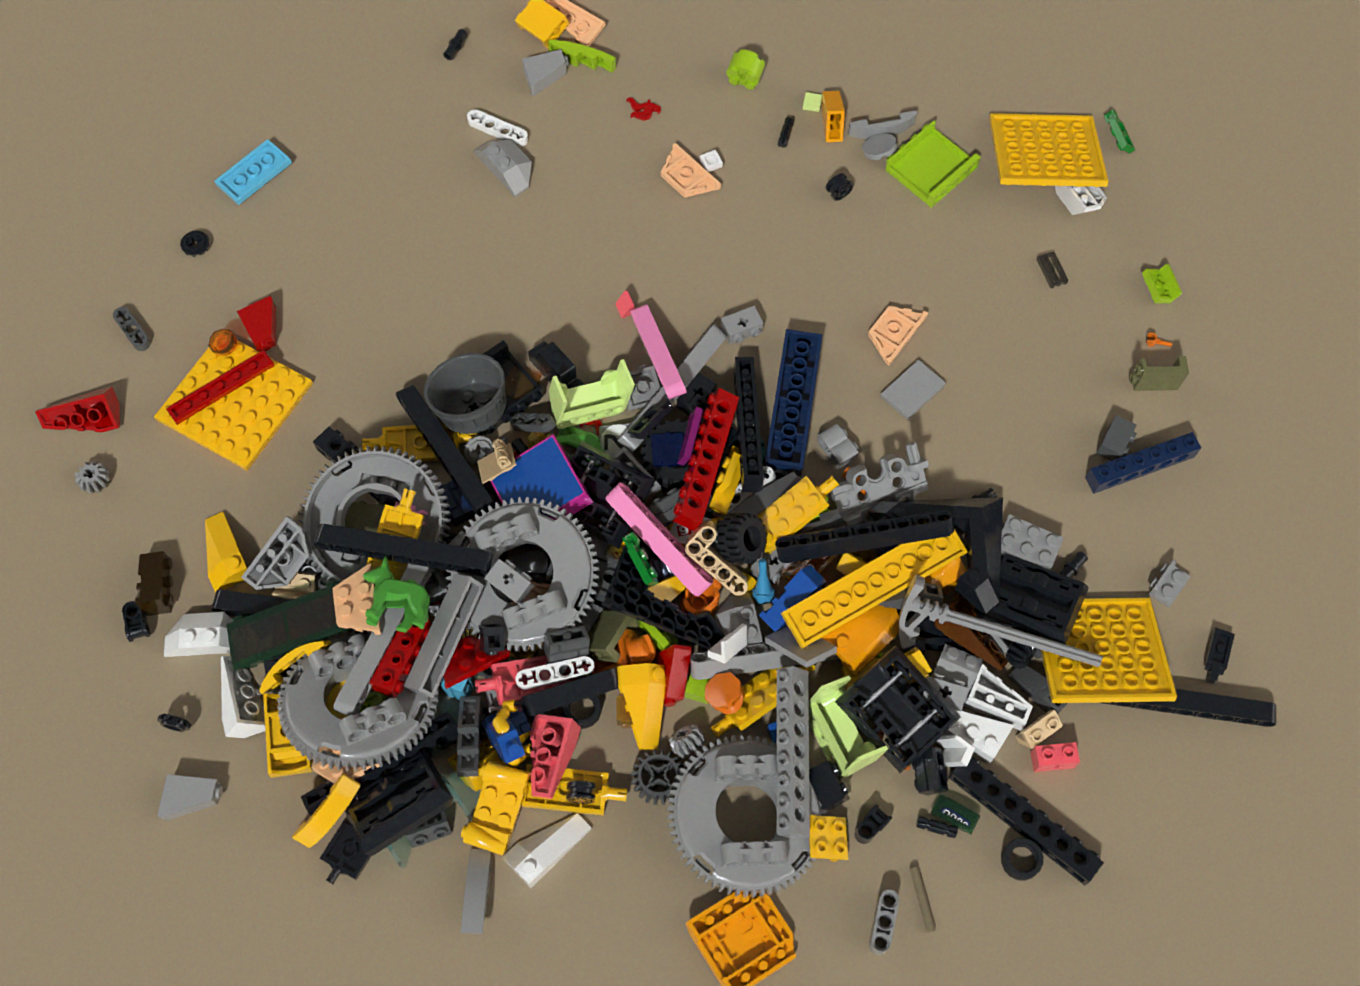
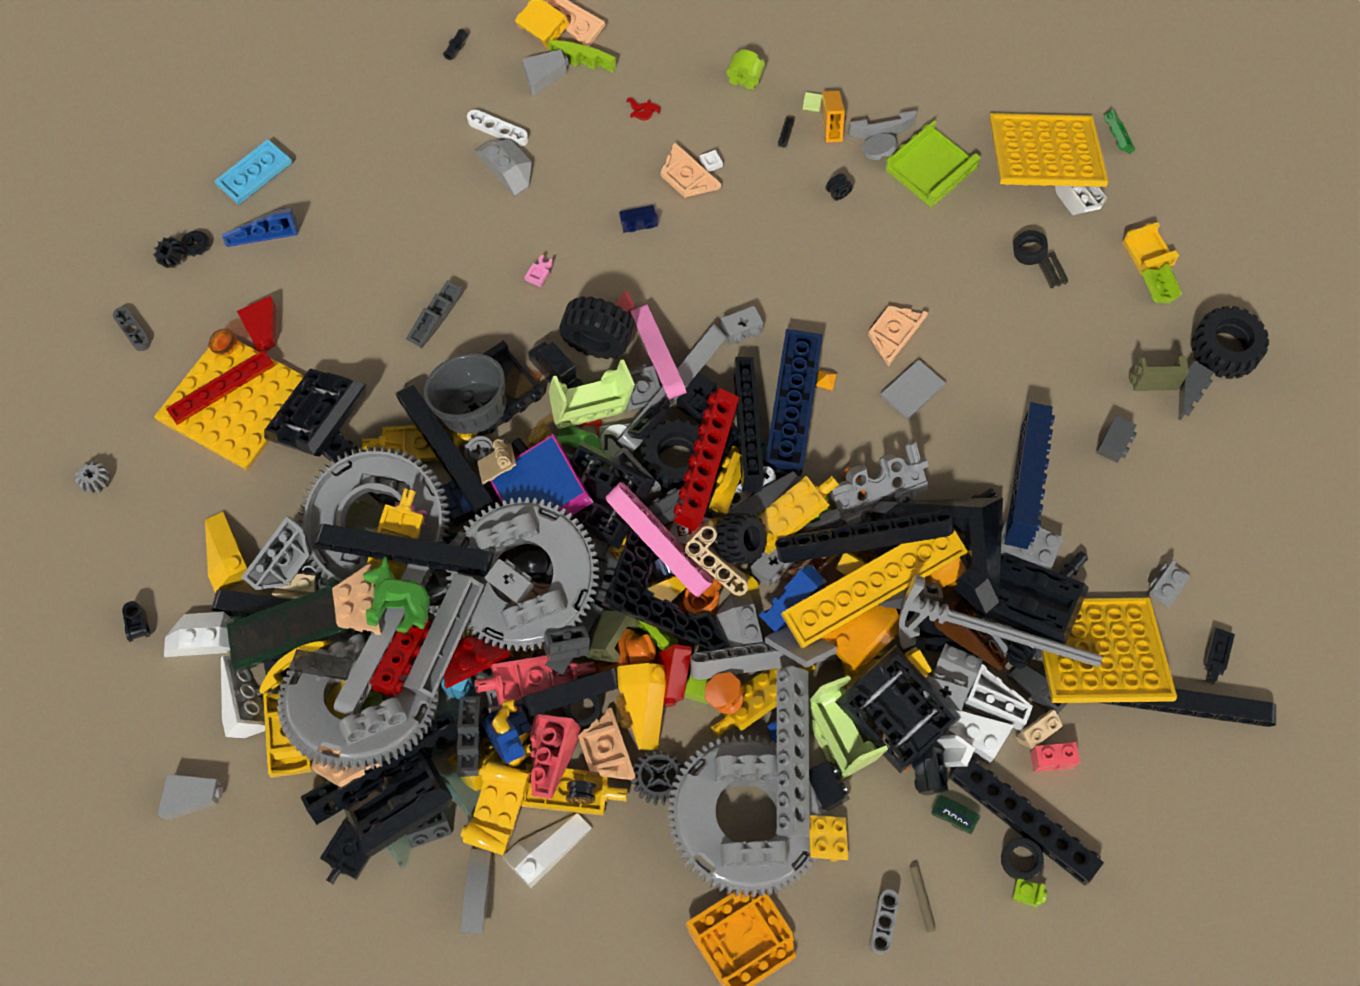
red wedge [35,386,120,433] -> none
dark brown wedge [135,551,174,616] -> none
black gear [157,714,191,732] -> none
yellow slope [292,773,360,848] -> none
black brick [478,624,505,655] -> none
dark grey beam [510,413,556,433] -> none
white beam [516,656,594,690] -> none
green hinge [622,532,659,586] -> none
clear blue piece [651,432,683,468] -> none
light grey gear [669,724,705,759] -> none
magenta tile [677,407,703,466] -> none
white panel [708,624,747,663] -> none
dark azure piece [752,559,775,605] -> none
light grey brick [817,424,859,469] -> none
black piece [855,803,893,844] -> none
black axle [916,816,958,838] -> none
dark blue brick [1085,432,1201,494] -> none
orange hand [1146,332,1172,347] -> none
none -> black gear [153,237,186,268]
none -> blue wedge [222,208,298,247]
none -> black piece [264,368,366,457]
none -> clear smoke tile [289,649,354,680]
none -> dark grey slope [406,280,464,348]
none -> bright pink plate [525,255,553,288]
none -> black tyre [559,296,634,359]
none -> light nougat wing [578,708,636,780]
none -> clear blue bracket [619,205,658,233]
none -> light orange slope [815,369,837,391]
none -> dark blue brick [1004,402,1055,549]
none -> lime bracket [1012,879,1047,908]
none -> black tyre [1013,230,1048,265]
none -> yellow panel [1123,222,1179,276]
none -> dark grey slope [1178,361,1214,420]
none -> black tyre [1191,306,1269,379]

